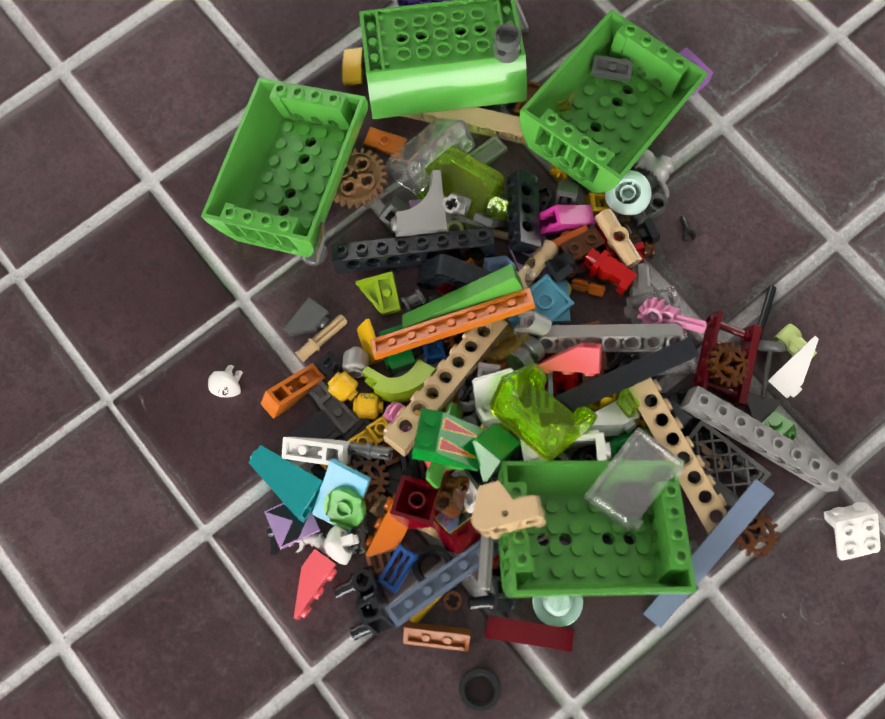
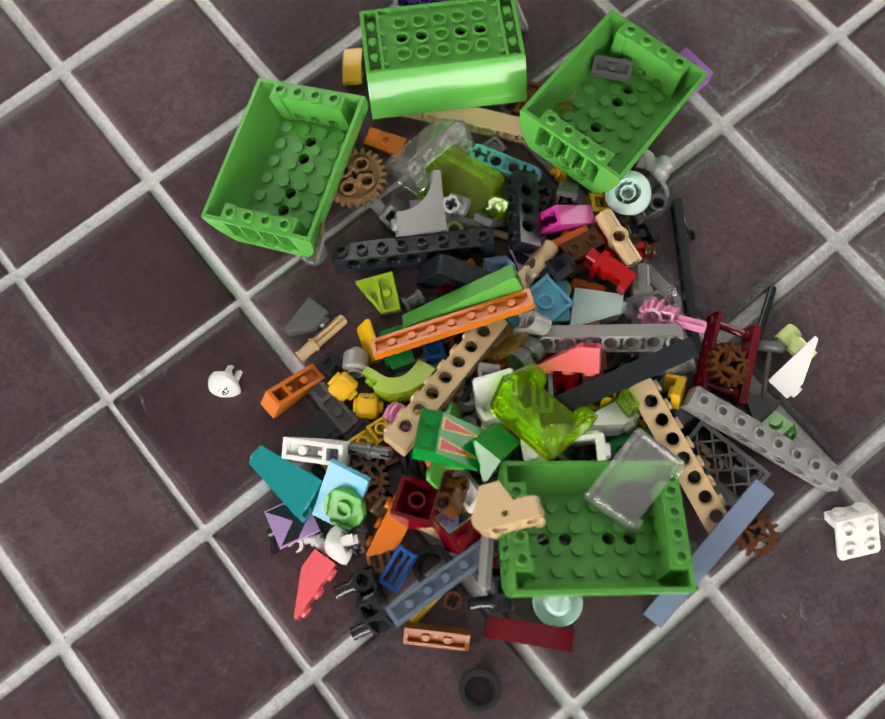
dark grey wheel [494,23,521,63] -> none
none -> medium azure beam [468,144,541,182]
none -> light aqua slope [569,288,626,325]
none -> yellow bracket [664,373,687,410]
none -> black tile [670,198,702,354]

